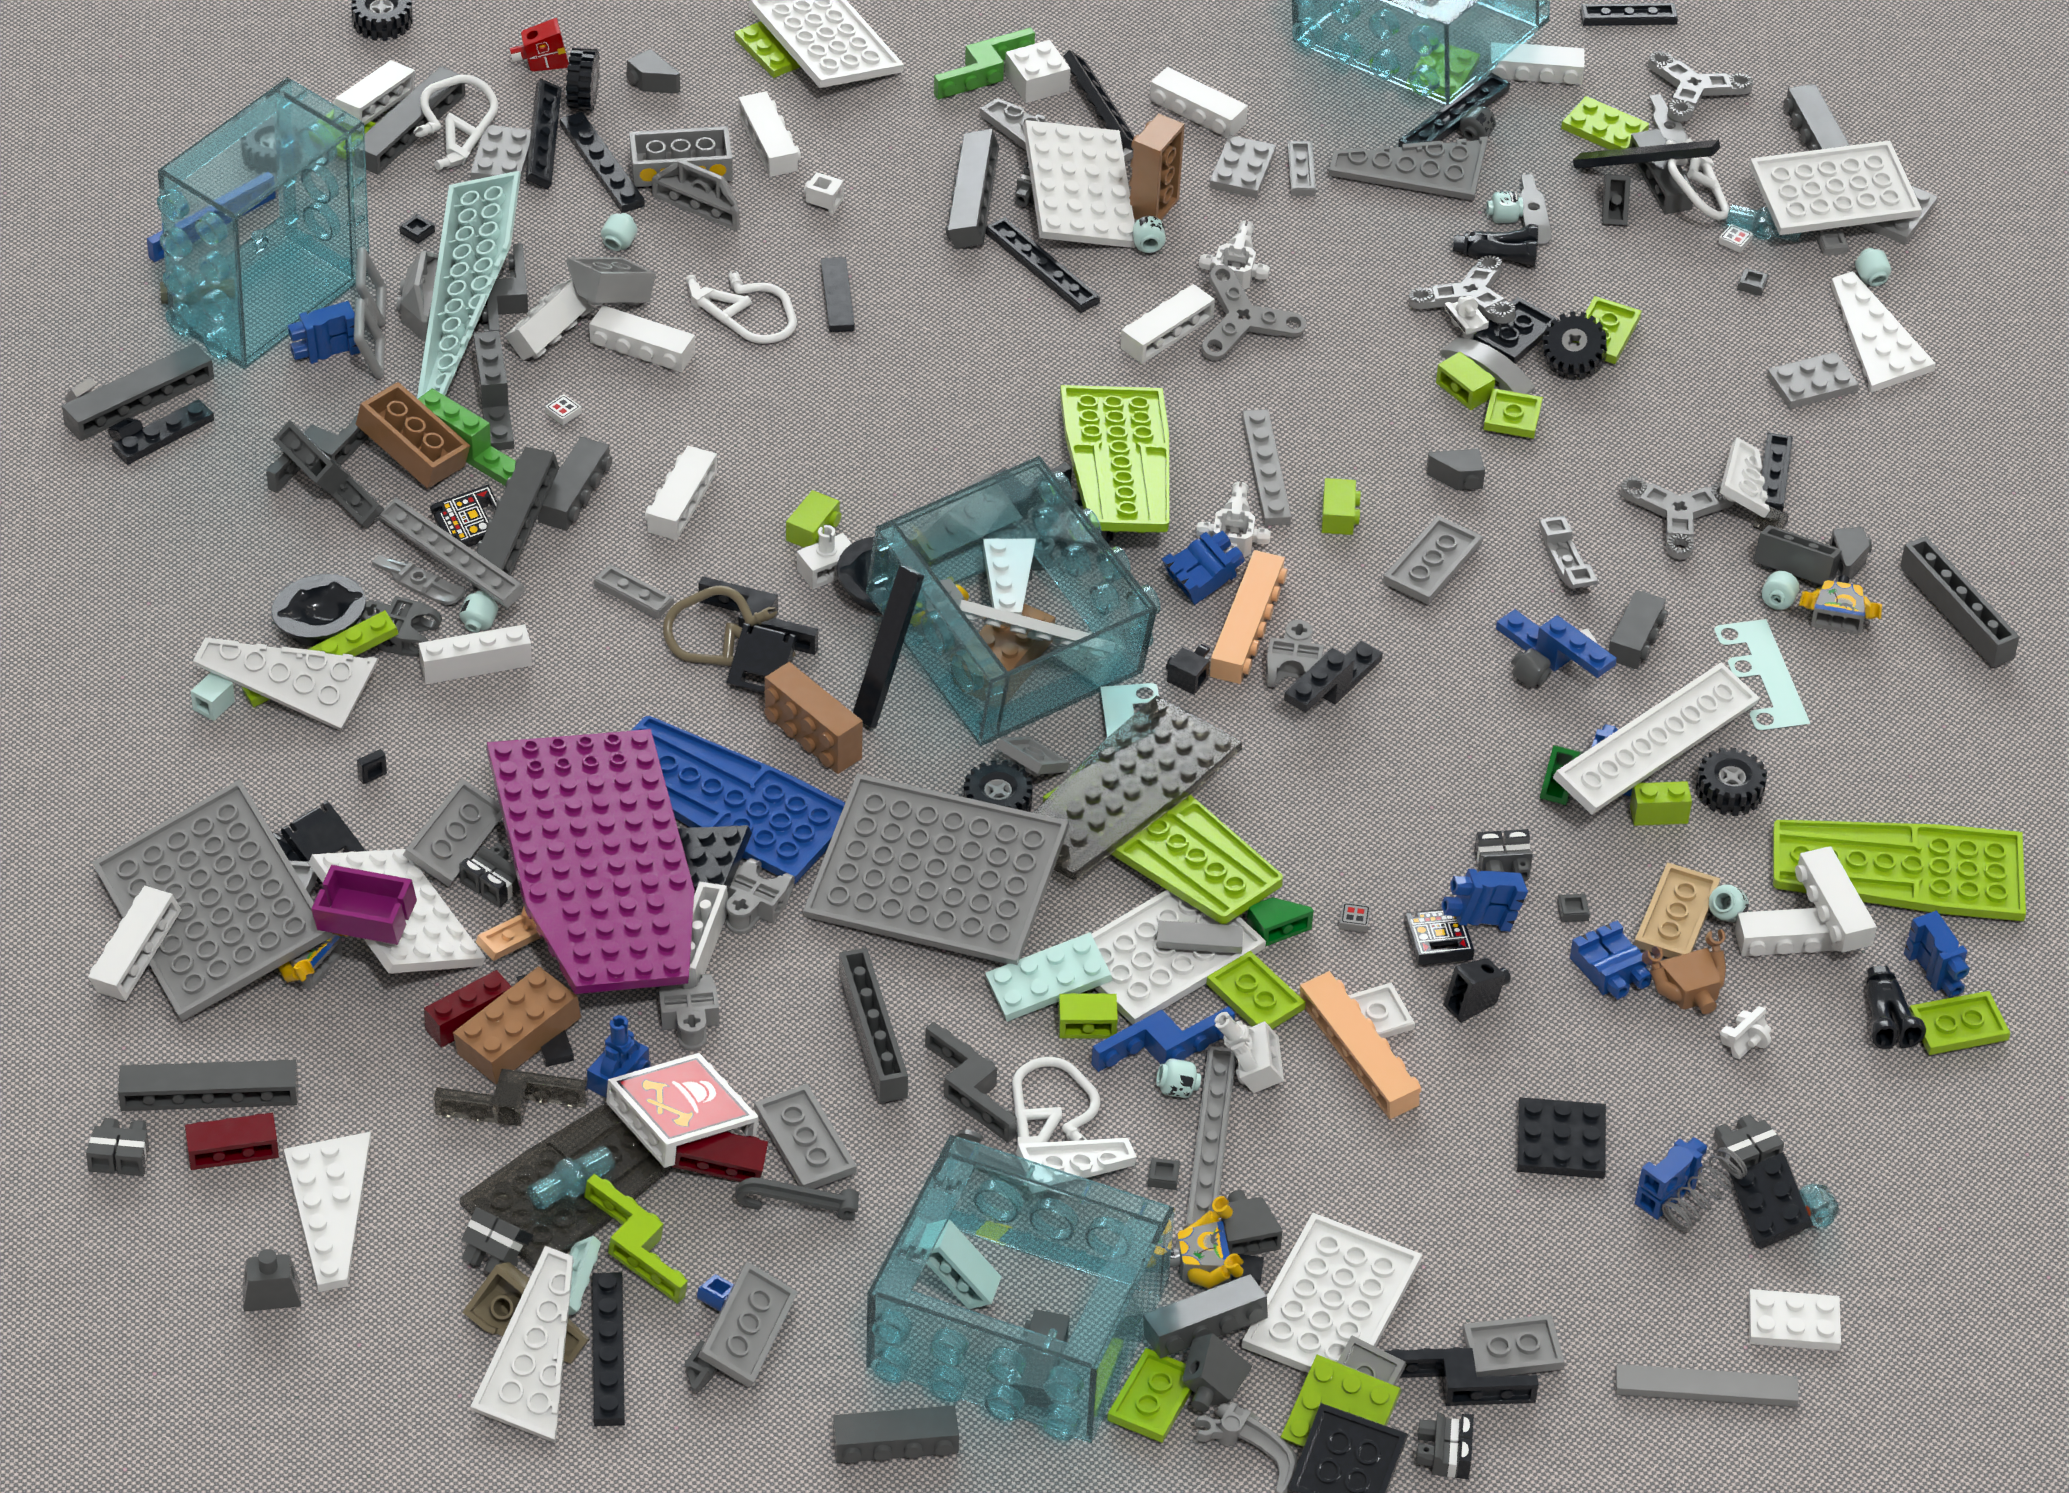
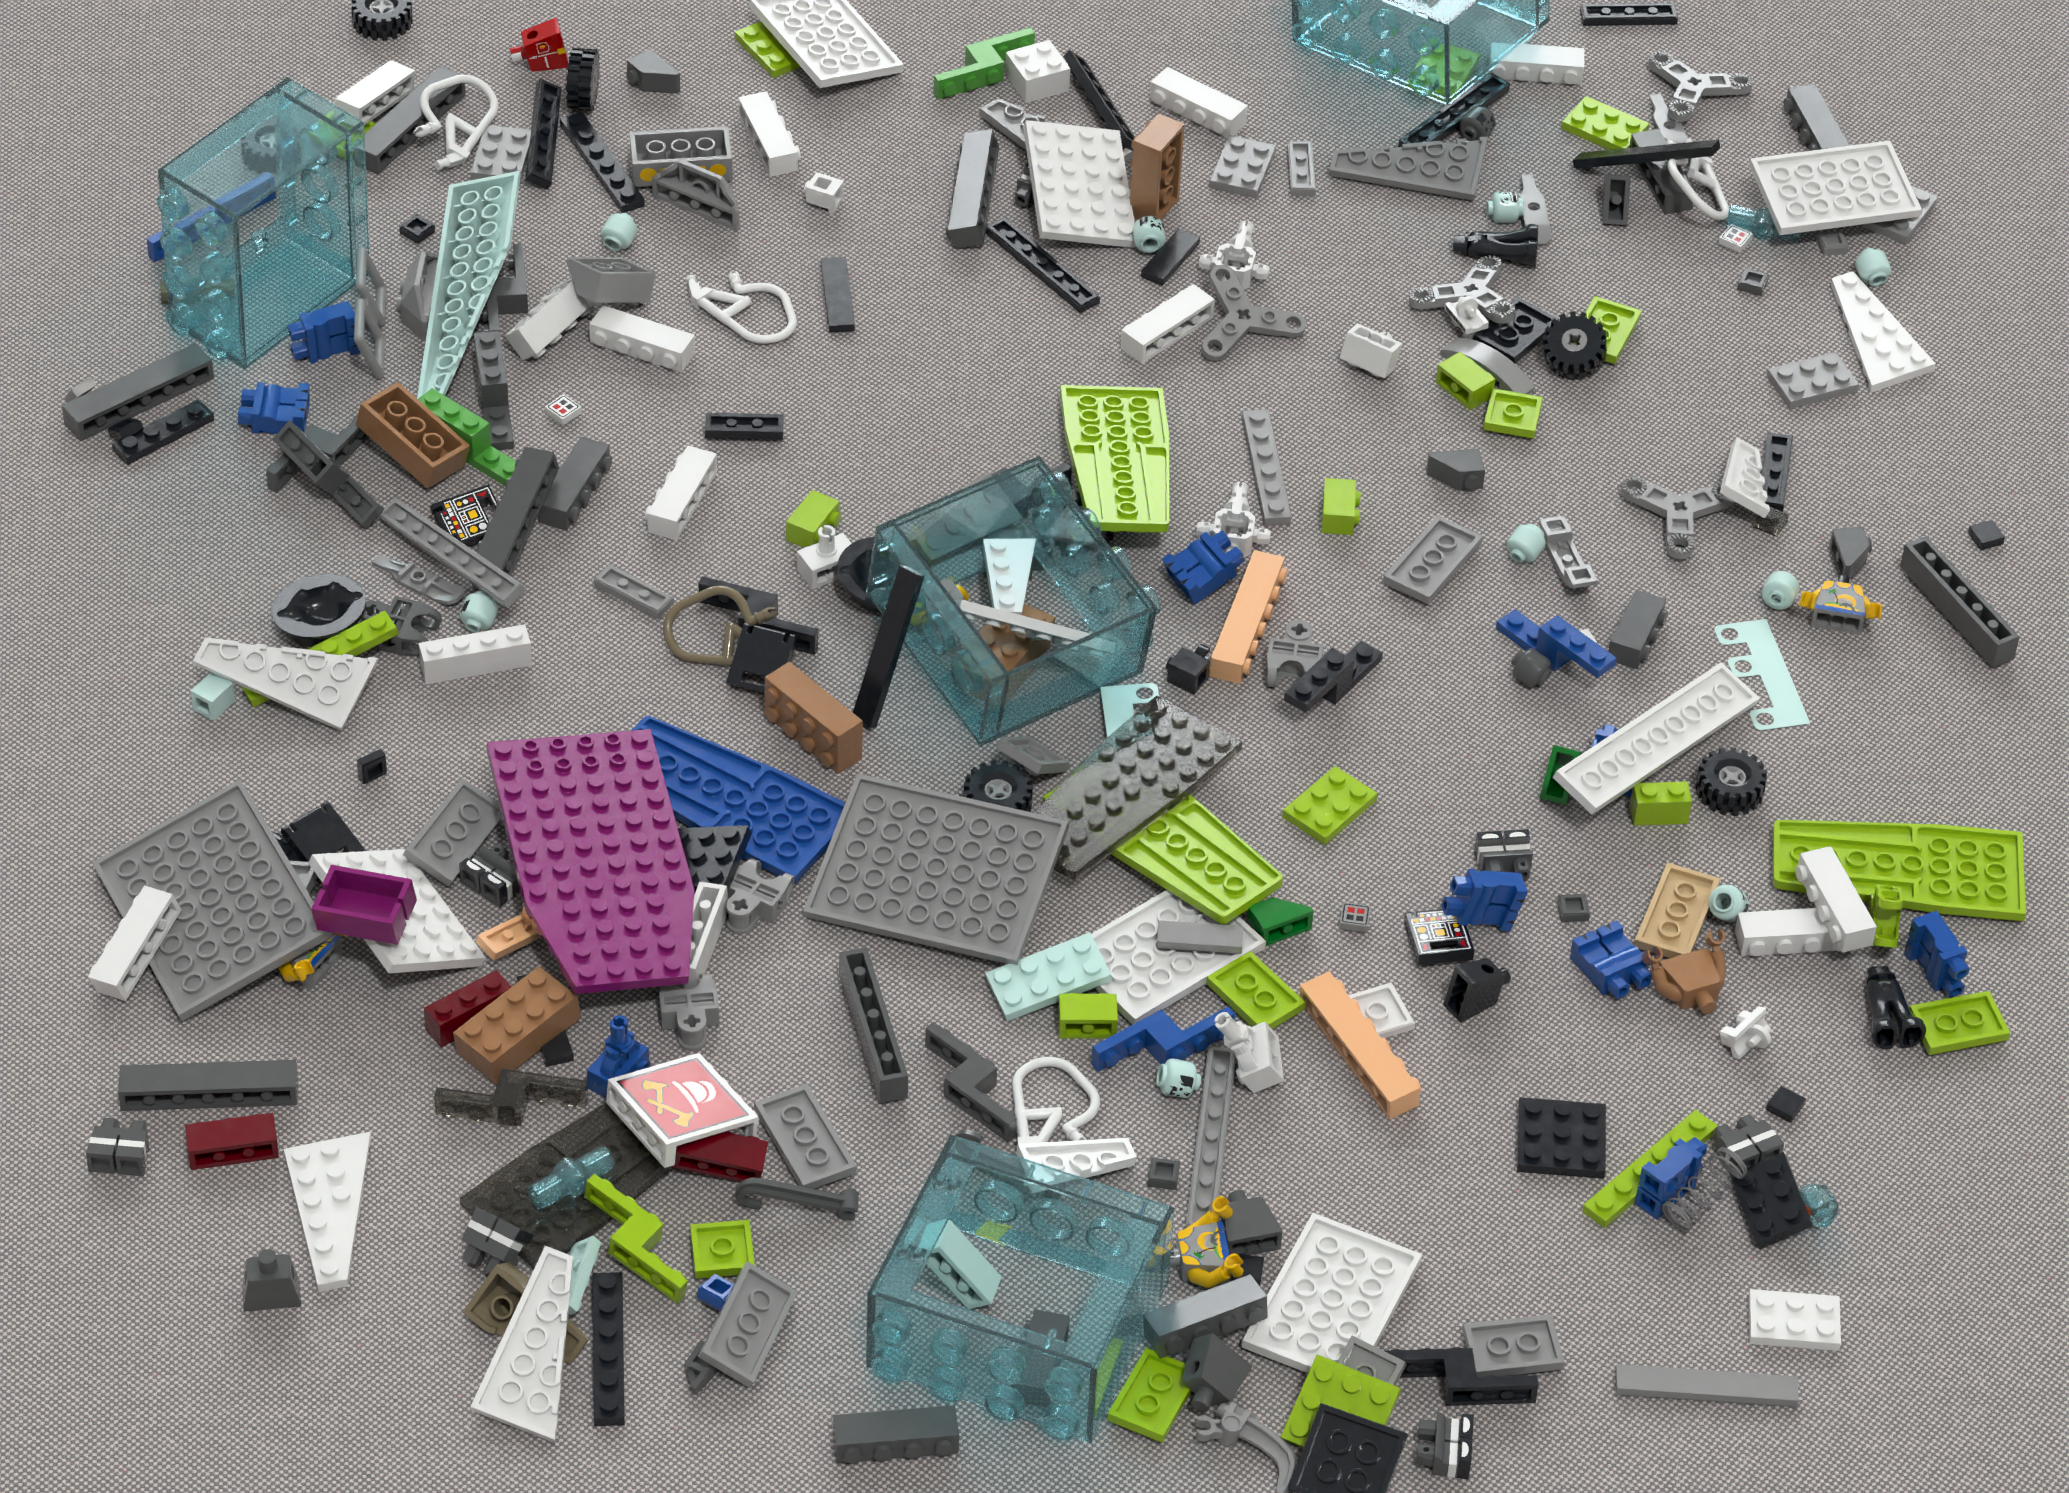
dark grey brick [1753,525,1842,586] -> none
none -> blue hips [238,382,310,434]
none -> lime plate [690,1220,755,1279]
none -> black plate [705,413,784,440]
none -> black tile [1141,228,1200,286]
none -> lime plate [1282,766,1378,845]
none -> white brick [1340,323,1403,378]
none -> light aqua head [1506,524,1546,563]
none -> lime plate [1582,1110,1718,1229]
none -> black tile [1766,1086,1806,1123]
none -> lime piece [1868,884,1904,948]
none -> tile [1968,520,2005,551]

